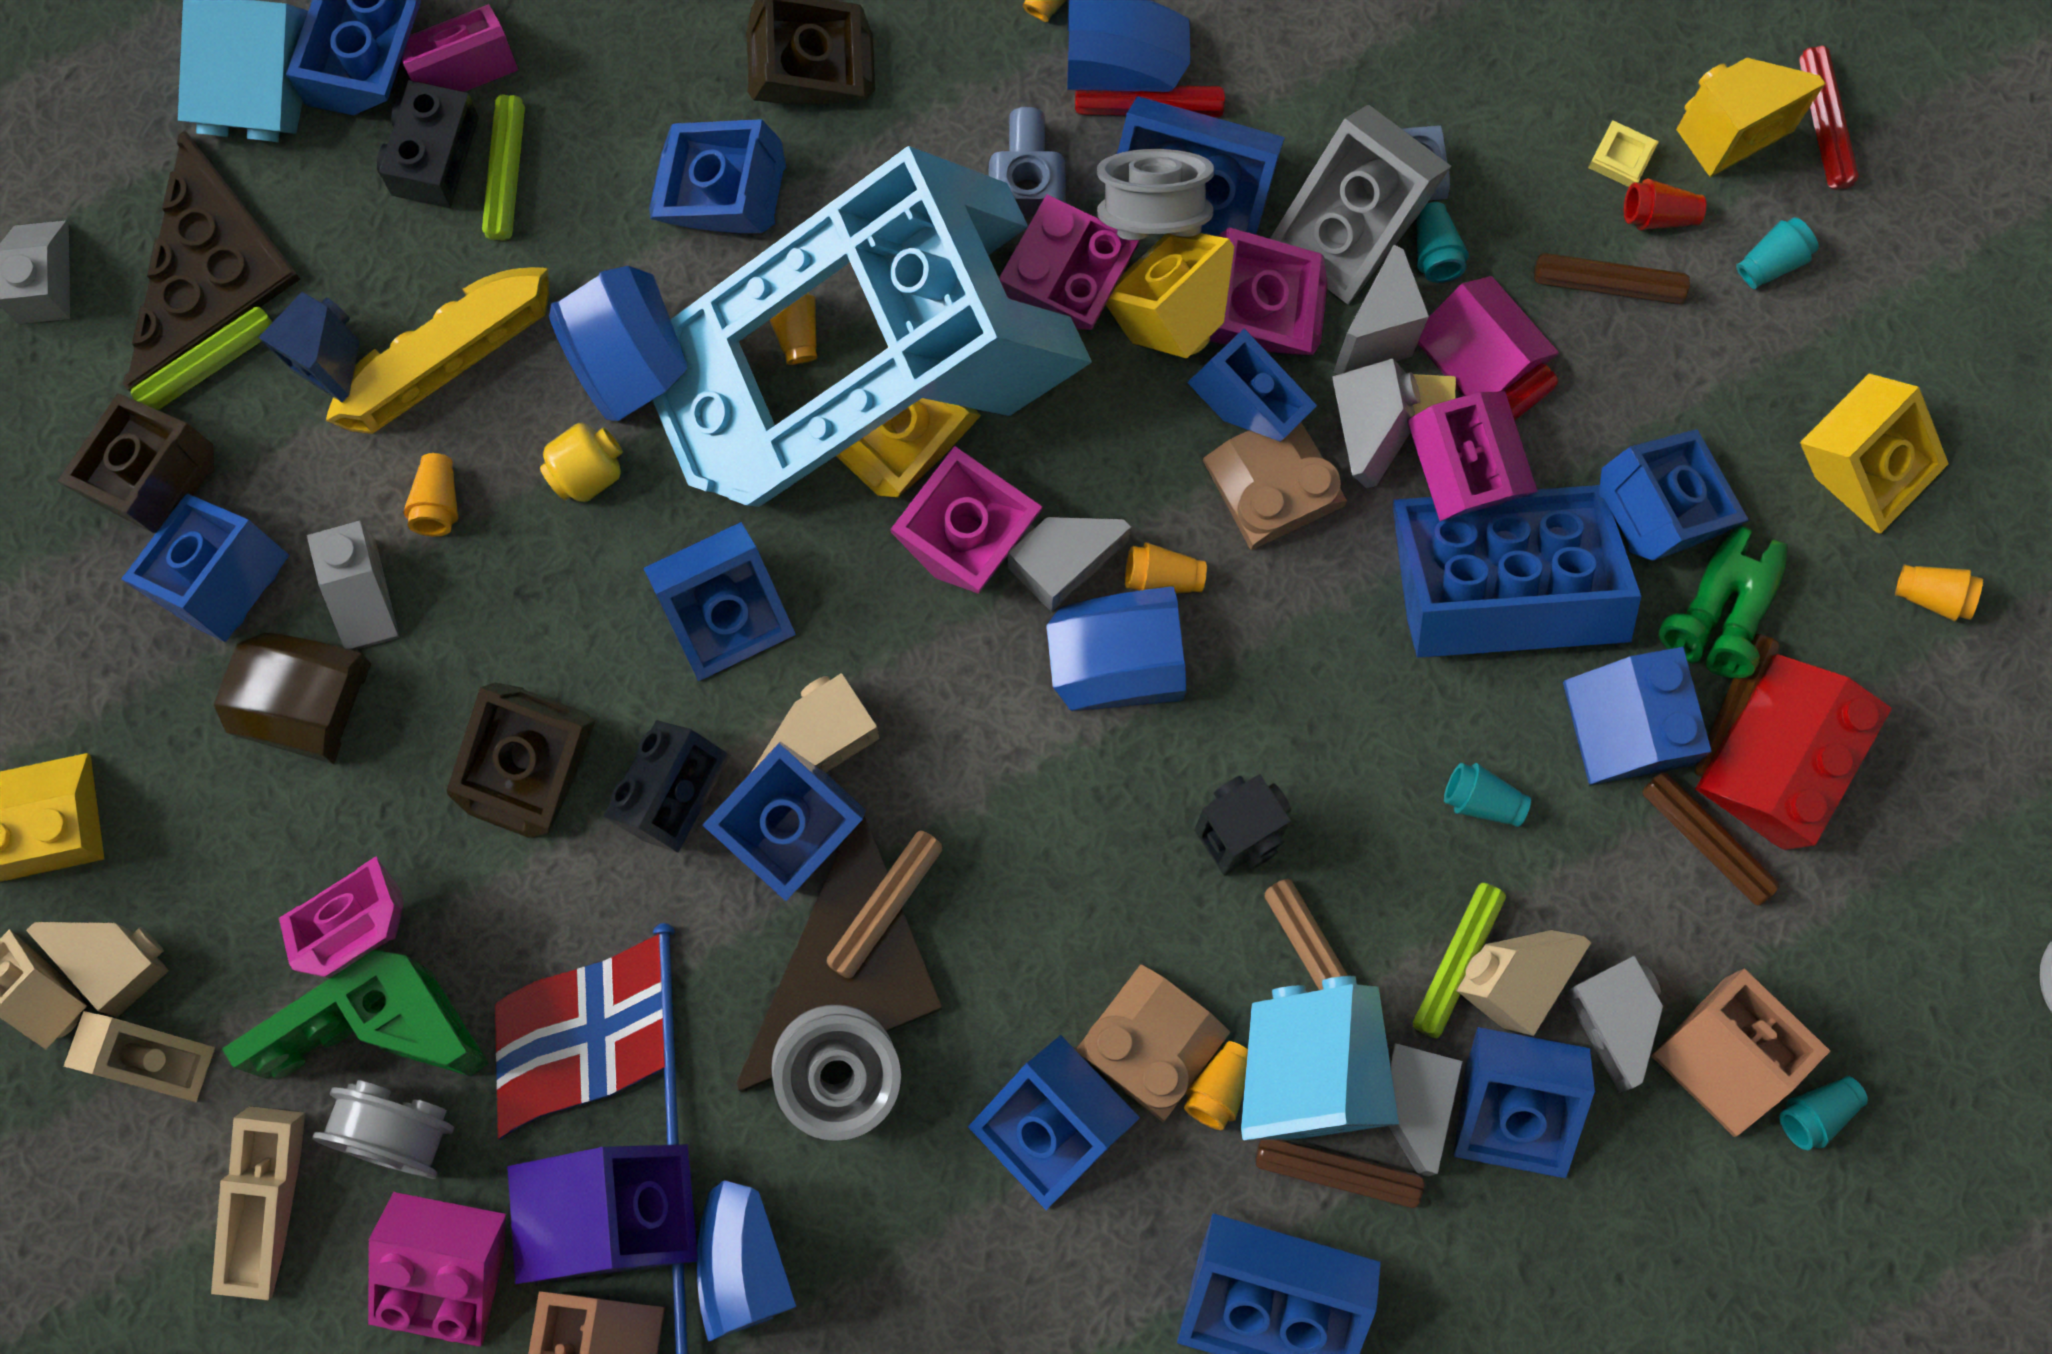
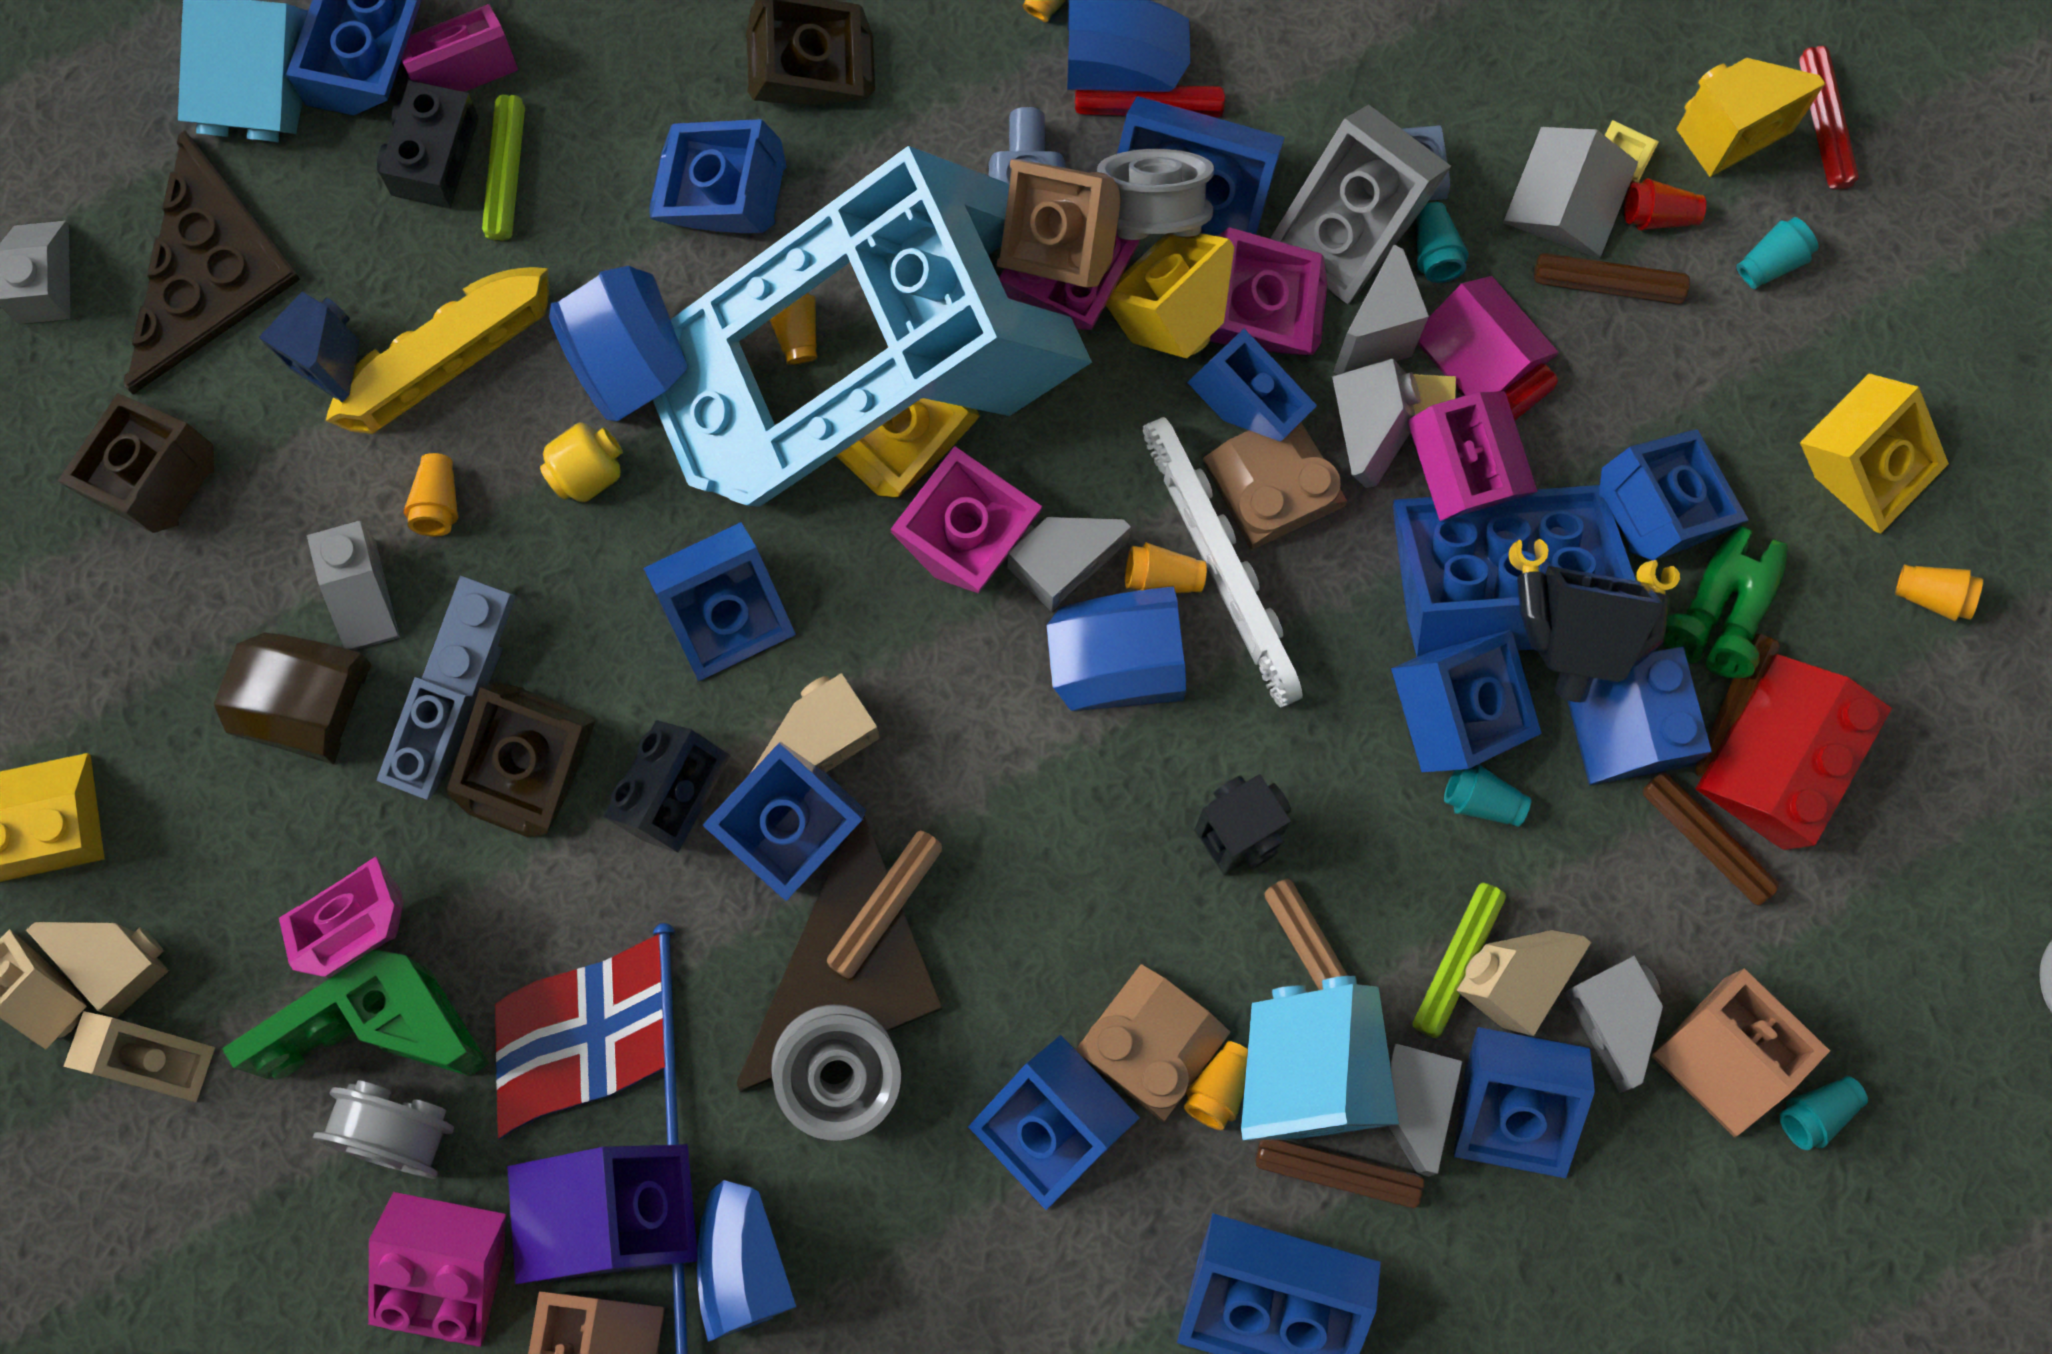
blue slope [121,493,290,642] -> none
lime axle [130,307,272,410] -> none
tan slope [211,1106,305,1300] -> none
none -> sand blue slope [376,576,516,800]
none -> medium nougat slope [997,159,1121,287]
none -> white plate [1143,417,1303,708]
none -> blue slope [1391,630,1542,772]
none -> light grey slope [1503,127,1638,259]
none -> black torso [1508,539,1680,703]

